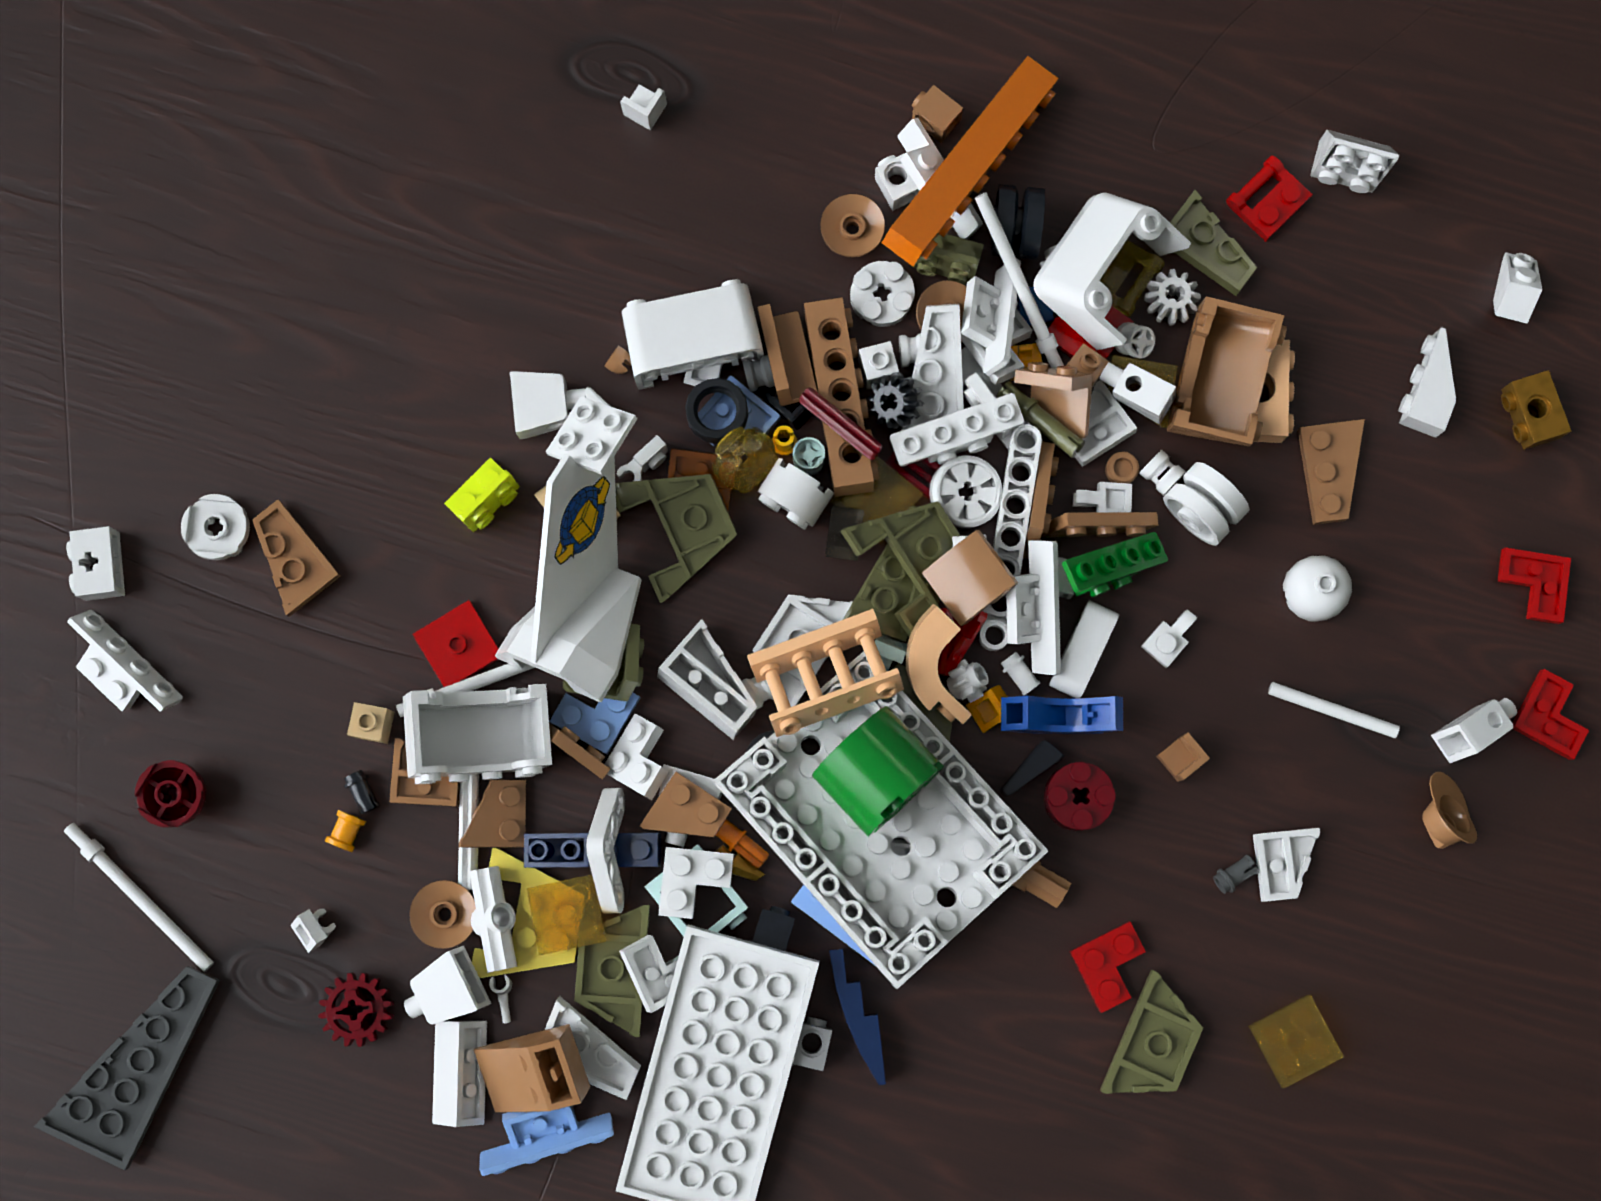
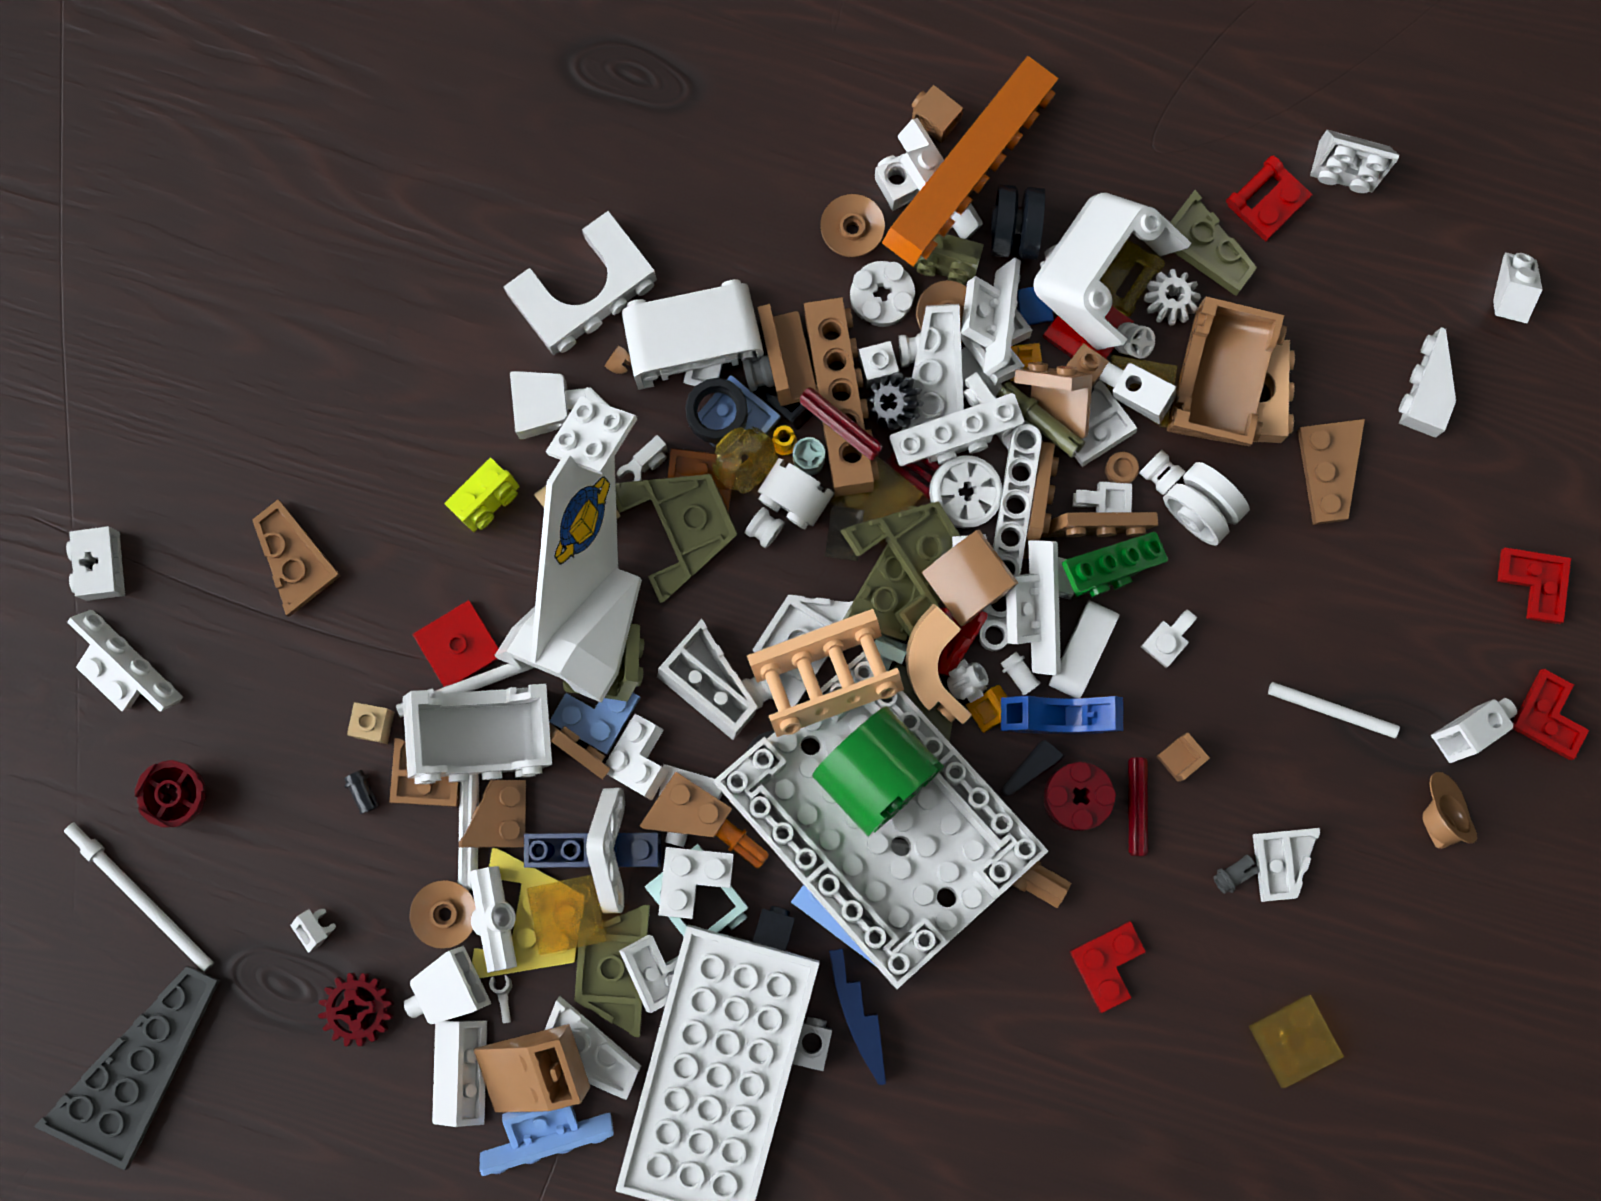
white plate [181,494,250,561] -> none
light orange bush [325,810,366,852] -> none
white panel [620,84,667,130] -> none
pearl gold bar [714,844,765,881] -> none
white bar [975,193,1064,369] -> none
olive wing [1100,970,1203,1094] -> none
white cylinder [1283,556,1352,622] -> none
pearl gold brick [1501,370,1571,450] -> none
none -> white arch [504,211,657,355]
none -> white wheel [744,507,785,549]
none -> dark red axle [1128,757,1148,856]

